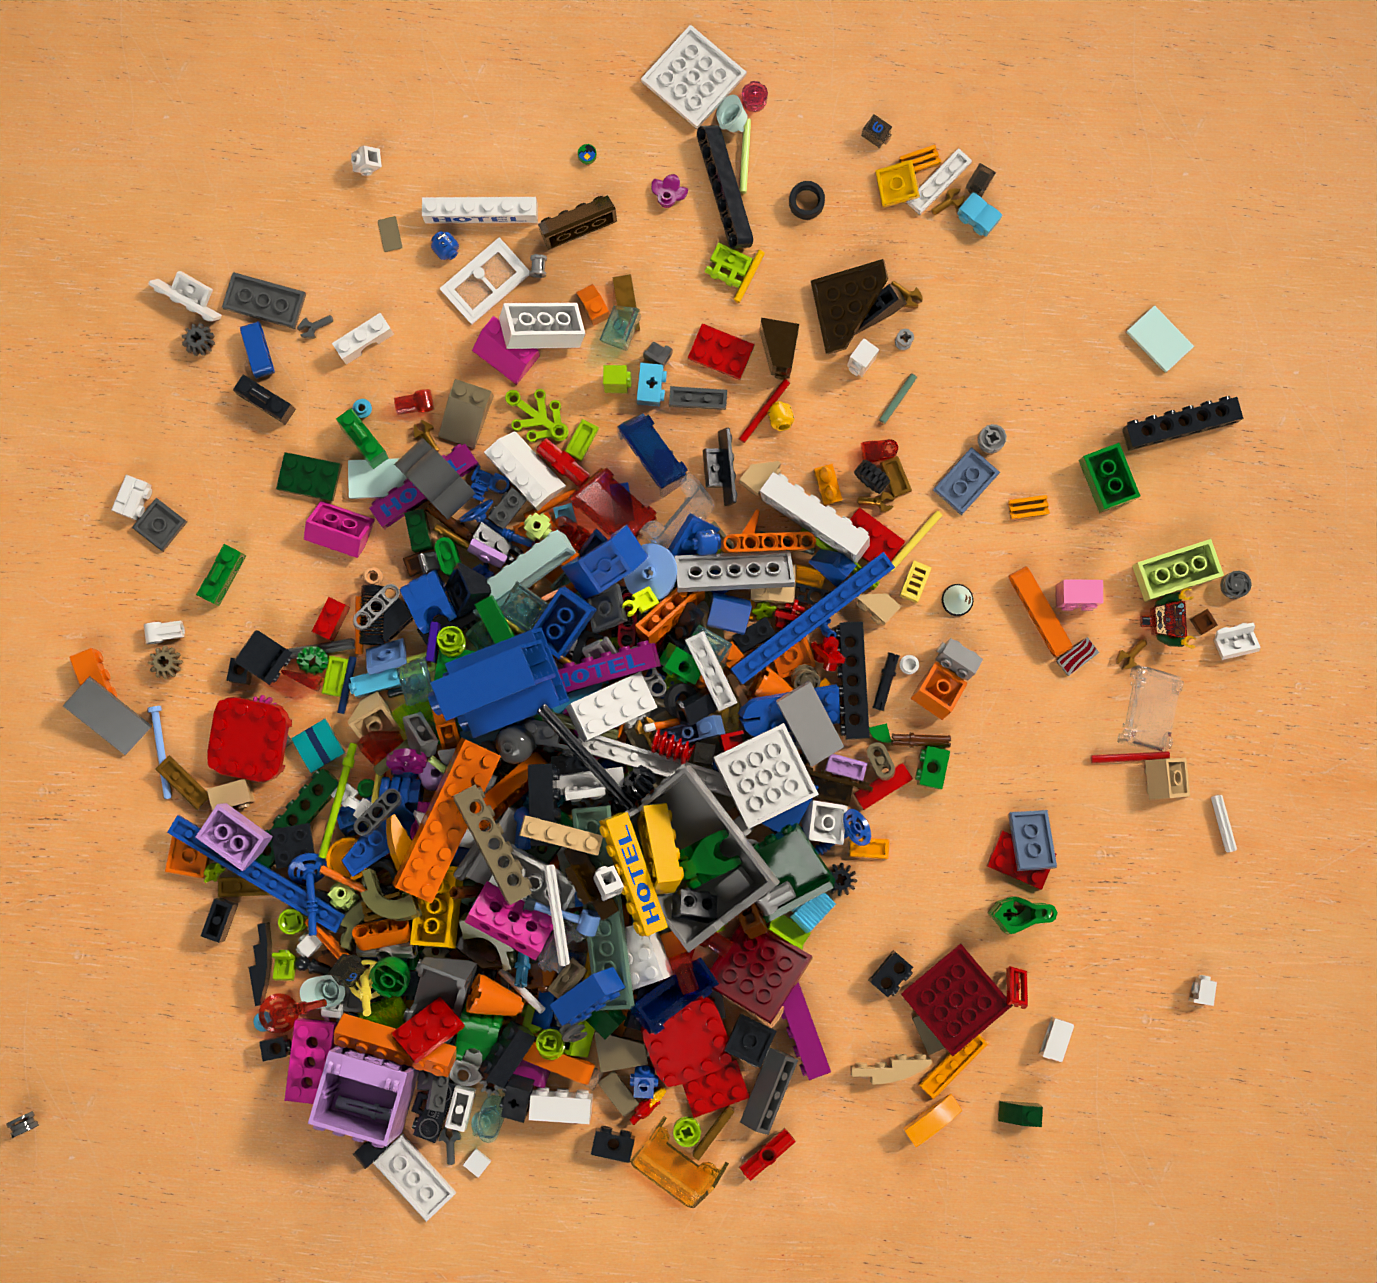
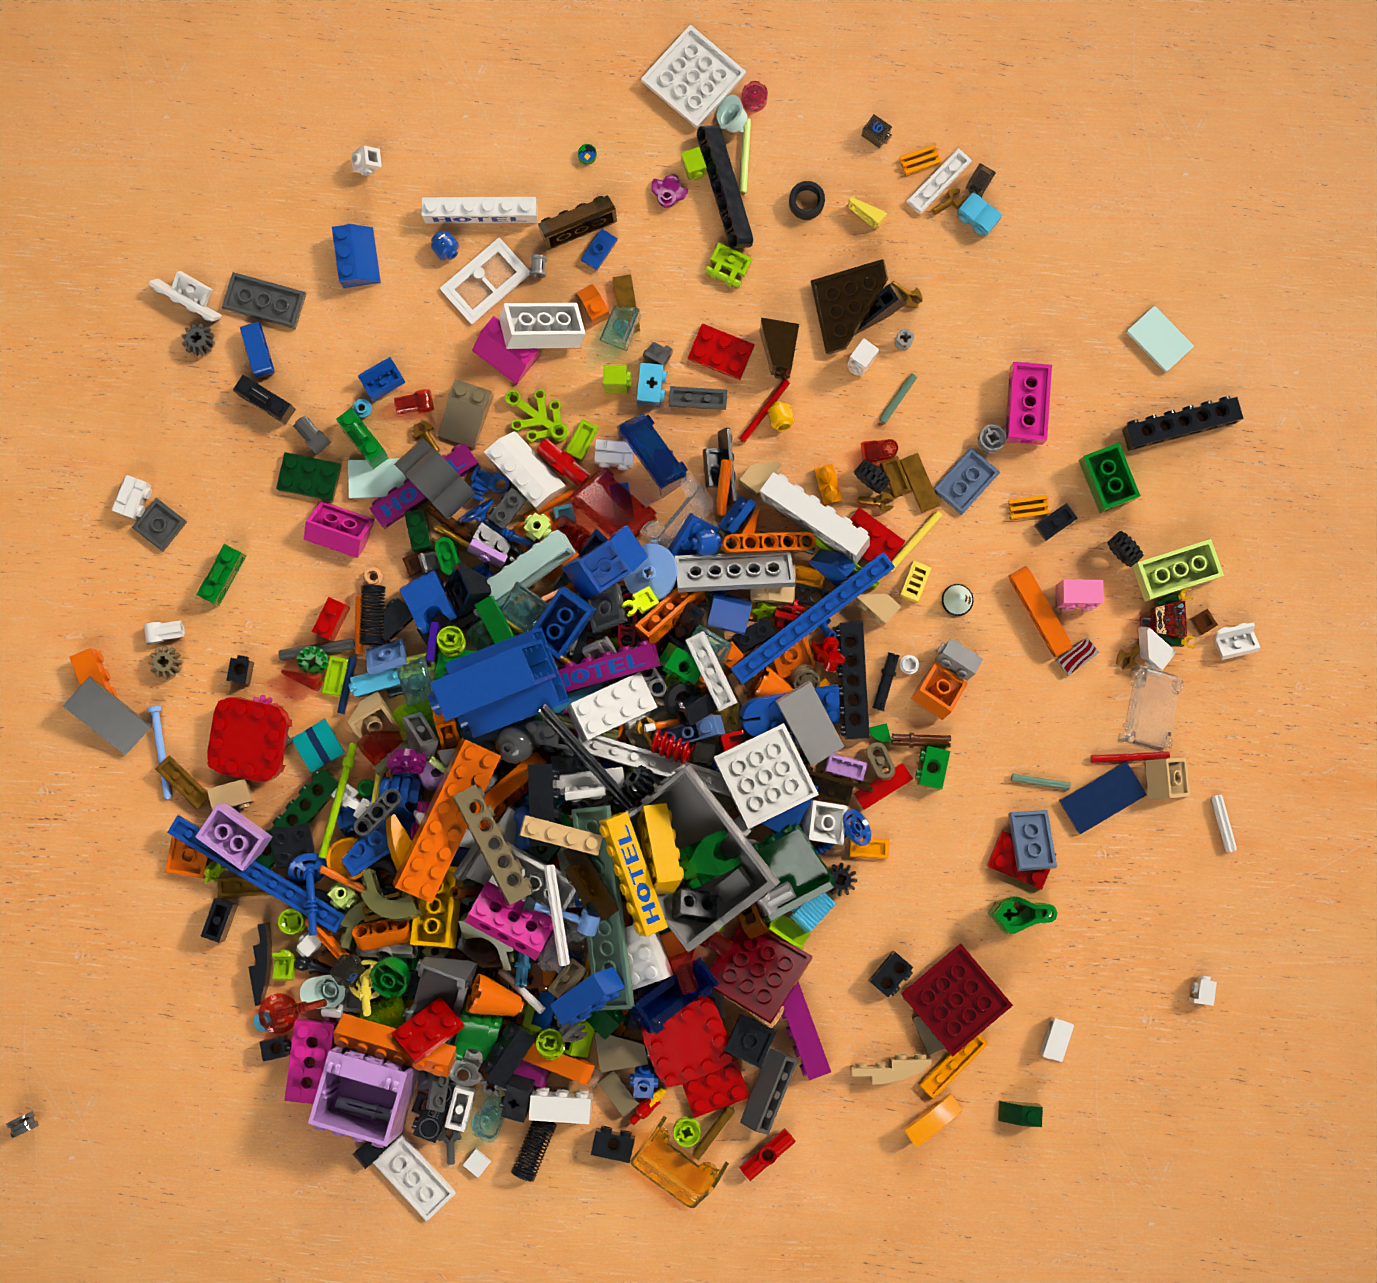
black bracket [235,630,292,685] -> none
dark grey bar [297,315,333,339] -> none
white arch [332,313,394,365] -> none
light grey beam [353,584,400,631] -> none
dark tan sticker [378,216,402,252] -> none
white brick [593,865,624,901] -> none
yellow bar [733,250,765,303] -> none
yellow plate [875,160,920,208] -> none
red tile [1006,966,1028,1009] -> none
dark grey wheel [1220,571,1252,599] -> none
none -> dark grey piece [293,416,331,455]
none -> blue slope [332,224,381,288]
none -> blue bracket [358,357,406,401]
none -> black piece [511,1120,557,1182]
none -> blue plate [581,229,618,271]
none -> white brick [594,439,635,471]
none -> lime brick [681,147,707,180]
none -> orange axle [715,459,733,516]
none -> blue bracket [718,496,756,535]
none -> light yellow slope [847,197,887,230]
none -> pearl gold tile [900,453,940,513]
none -> dark pink brick [1005,362,1052,445]
none -> sand green bar [1011,774,1071,790]
none -> black plate [1034,503,1078,541]
none -> dark blue tile [1059,761,1147,835]
none -> black tyre [1107,531,1144,567]
none -> white slope [1138,626,1176,670]

